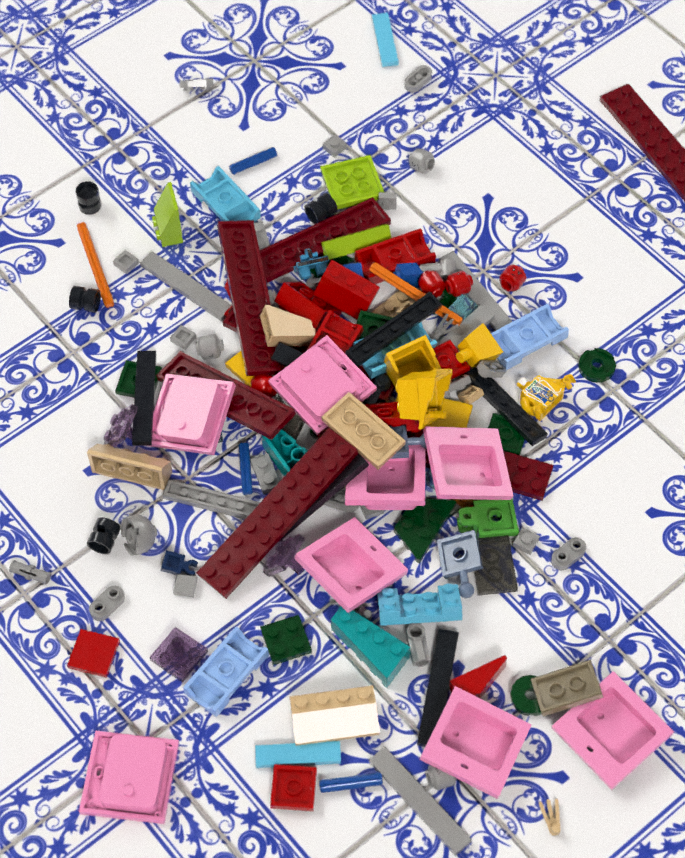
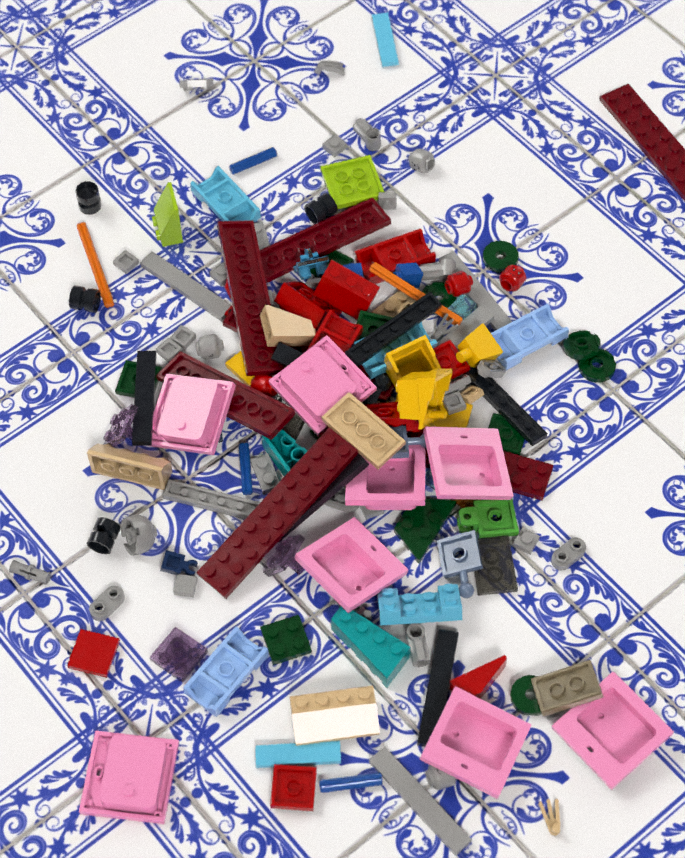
lime tile [321,224,392,260] -> none
light grey plate [404,65,432,92] -> none
red head [418,270,445,298] -> none
yellow torso [517,374,576,421] -> none
none -> light grey plate [156,338,183,363]
none -> light grey plate [209,262,227,287]
none -> light grey piece [315,61,345,75]
none -> light grey piece [353,118,381,151]
none -> light grey tile [443,391,466,415]
none -> dark green tile [483,241,519,273]
none -> dark green tile [563,330,601,360]

